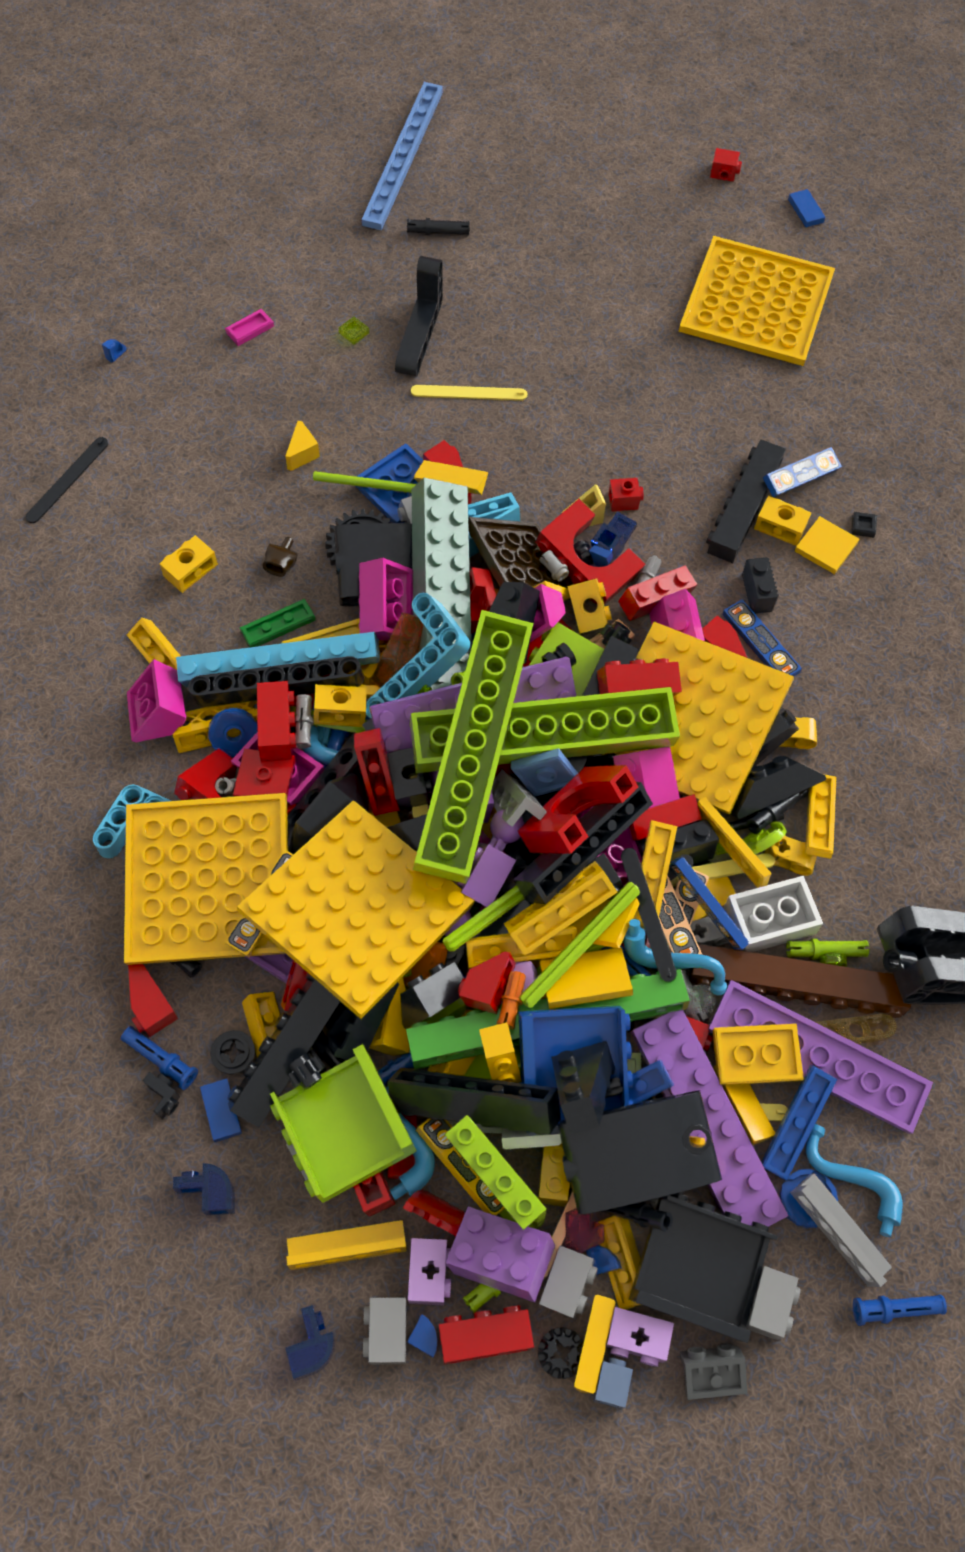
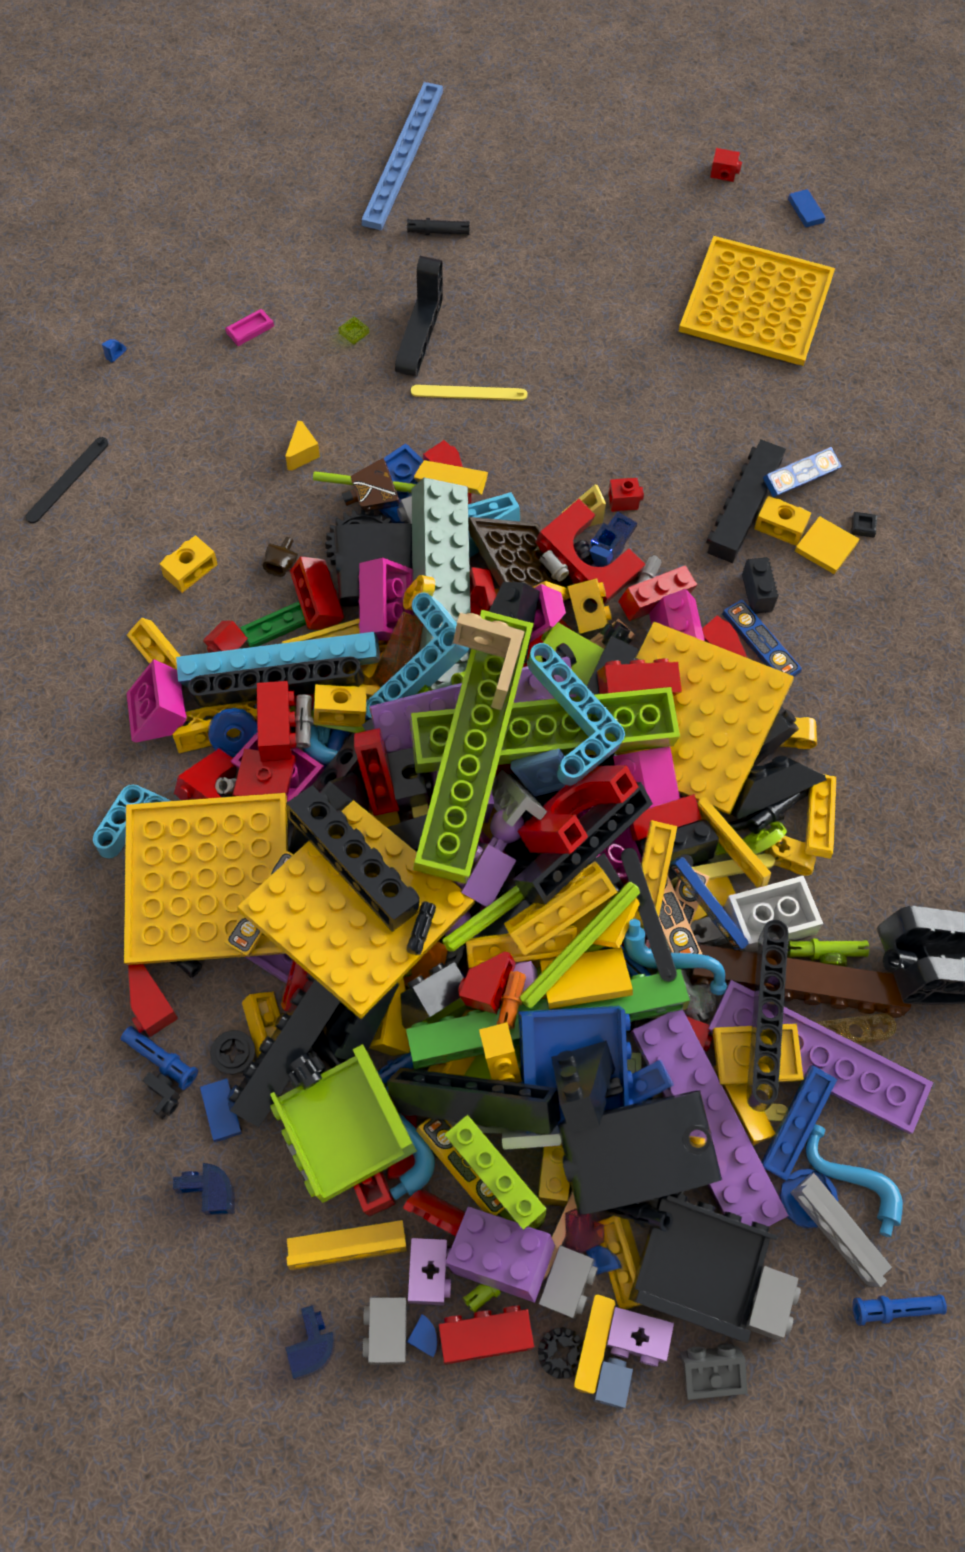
none -> red brick [203,621,248,653]
none -> black brick [286,785,420,932]
none -> red brick [290,556,344,630]
none -> reddish brown torso [342,458,400,512]
none -> yellow beam [403,575,435,611]
none -> black axle [407,901,436,955]
none -> tan bracket [453,613,525,710]
none -> medium azure beam [527,643,625,785]
none -> black beam [747,920,789,1112]

